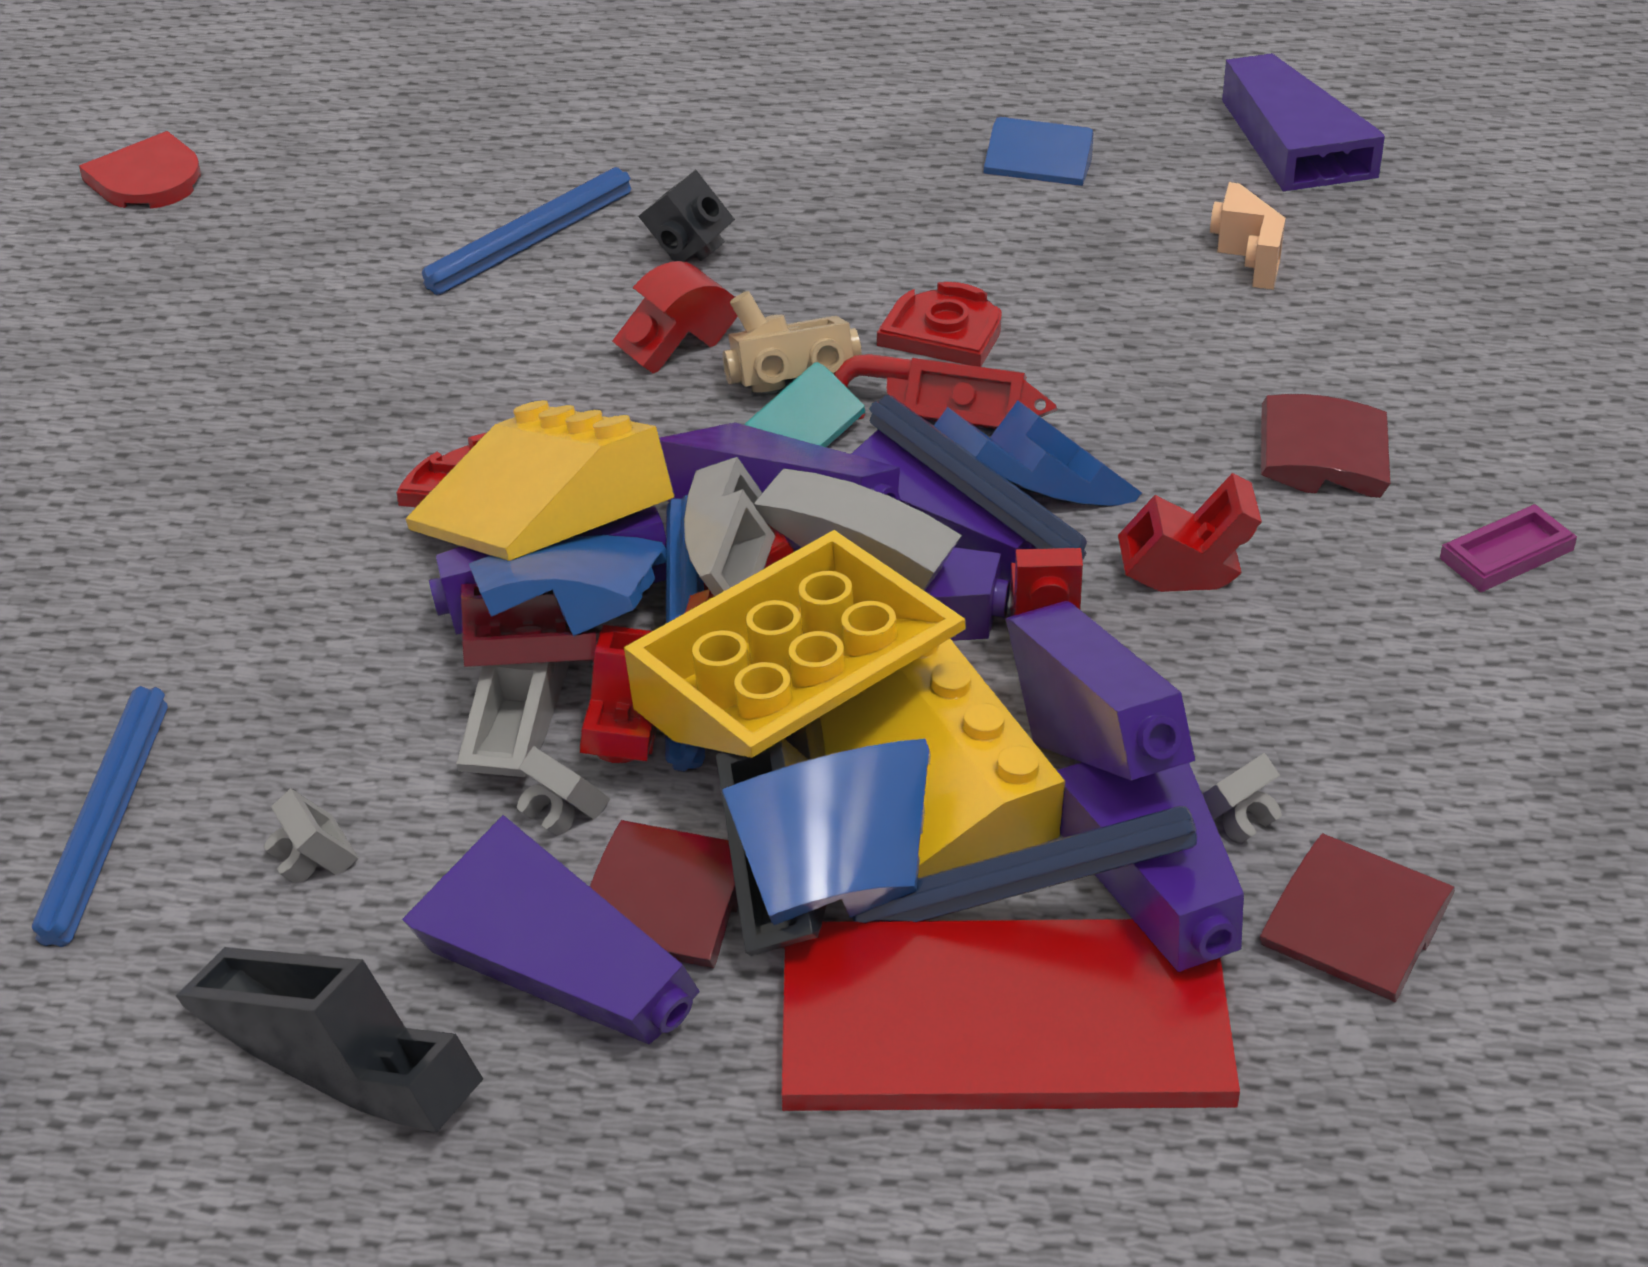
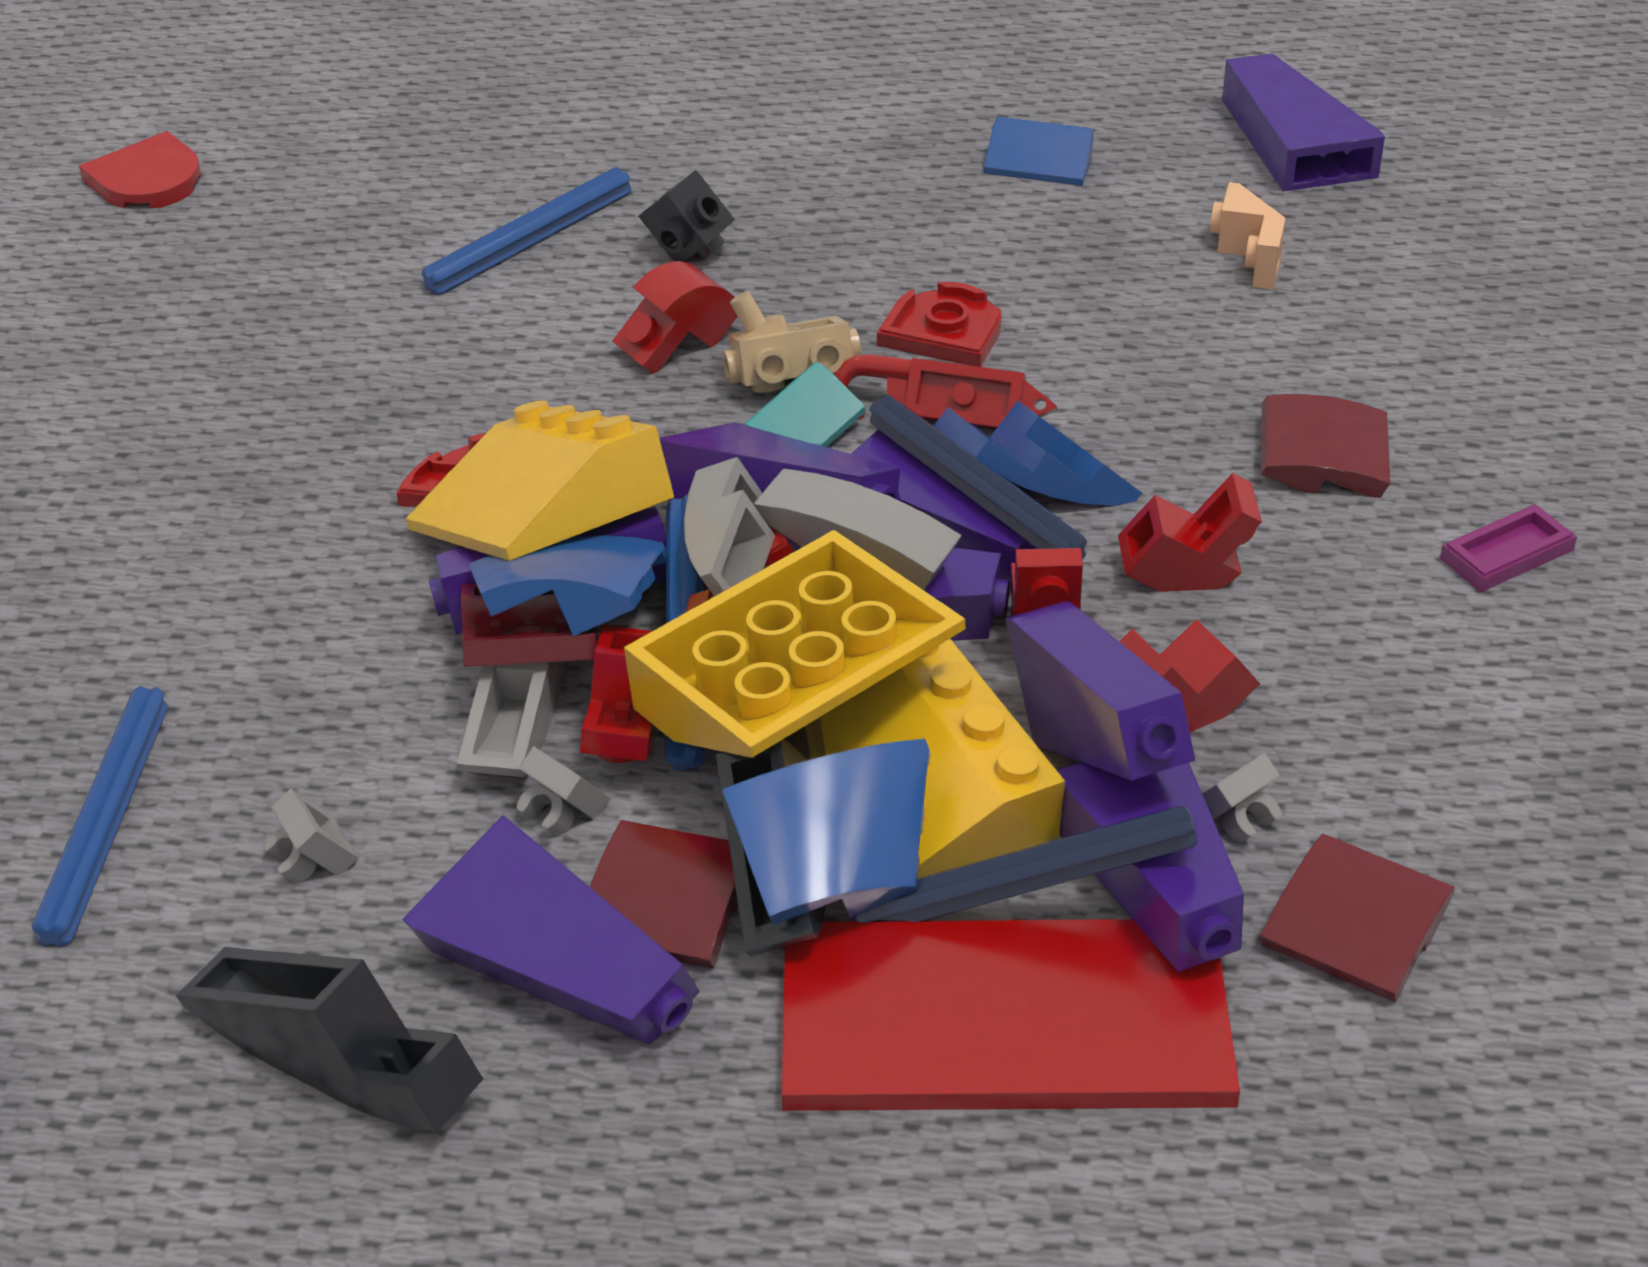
none -> red brick [1119,619,1260,733]

